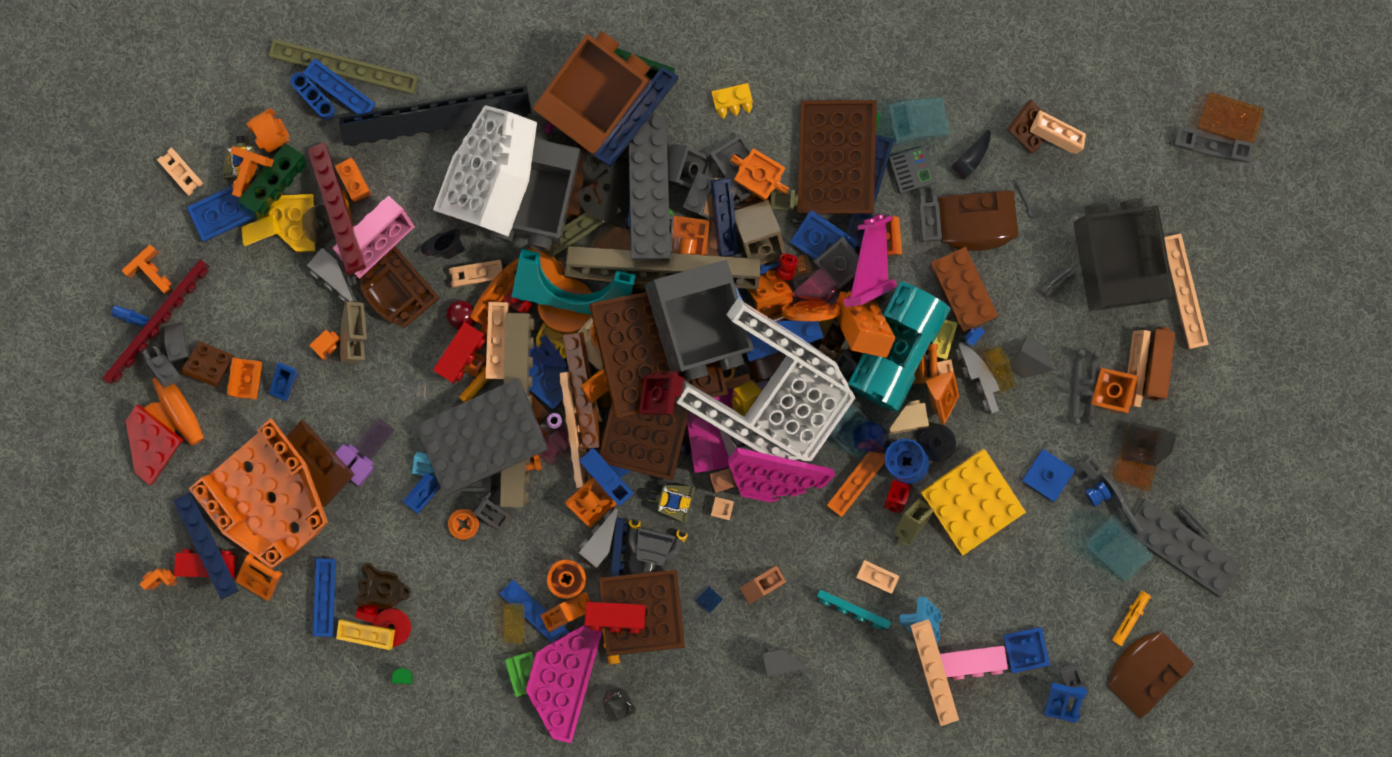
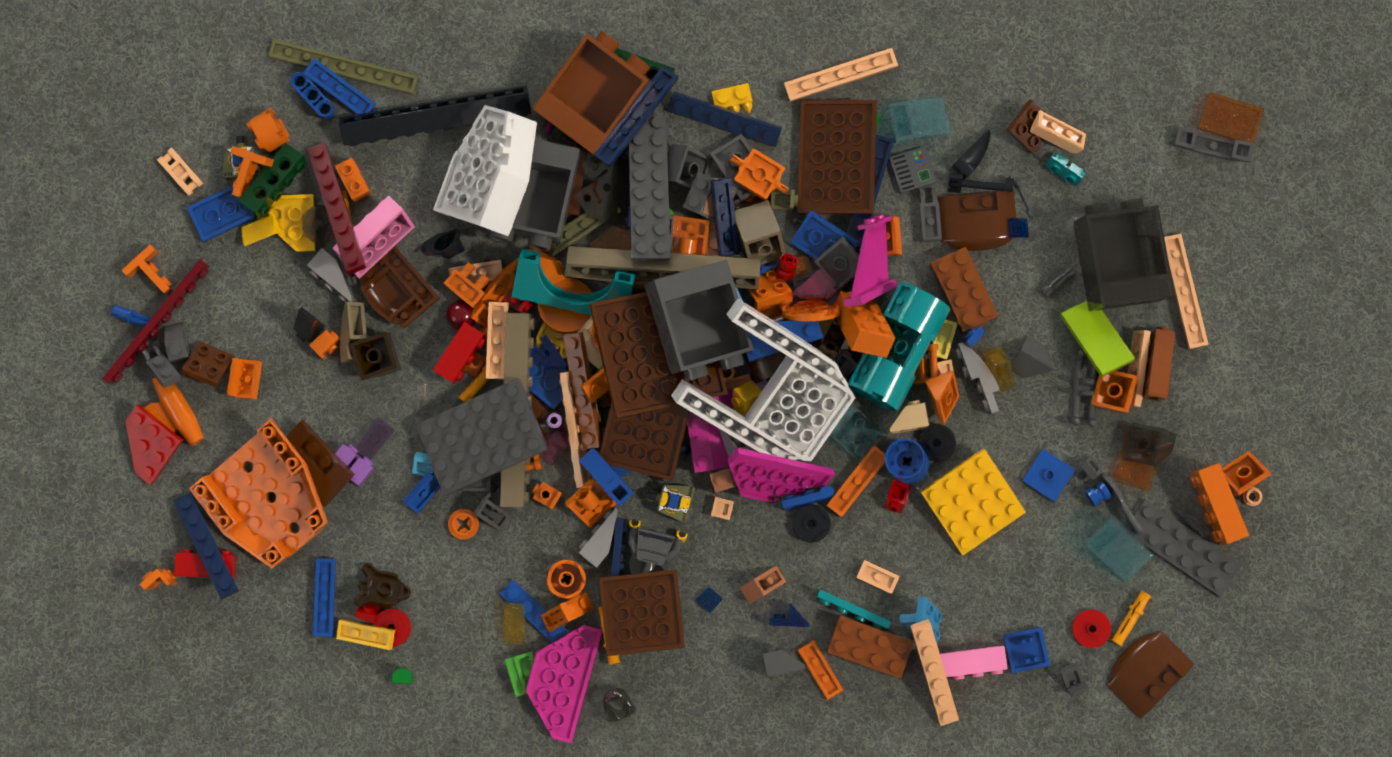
orange plate [235,553,283,601] -> none
blue slope [269,362,299,401] -> none
red brick [585,602,646,634] -> none
dark red plate [639,371,684,415] -> none
clear blue slope [854,421,890,454] -> none
olive torso [894,499,934,546] -> none
blue plate [1044,683,1087,723] -> none
none -> black slope [293,307,325,343]
none -> dark brown slope [350,331,402,380]
none -> orange plate [444,262,490,308]
none -> orange brick [532,482,563,510]
none -> dark blue plate [668,91,782,147]
none -> clear blue slope [769,603,809,627]
none -> blue hinge [781,486,834,511]
none -> light nougat plate [784,48,898,102]
none -> black plate [792,504,831,543]
none -> orange tile [797,640,844,700]
none -> dark orange brick [826,615,914,679]
none -> black hinge [947,173,1014,193]
none -> clear blue tile [1008,218,1029,238]
none -> teal hinge [1045,152,1086,187]
none -> lime tile [1060,298,1135,377]
none -> red plate [1072,609,1111,648]
none -> orange brick [1189,463,1249,545]
none -> orange slope [1222,451,1272,497]
none -> light nougat plate [1242,487,1262,506]

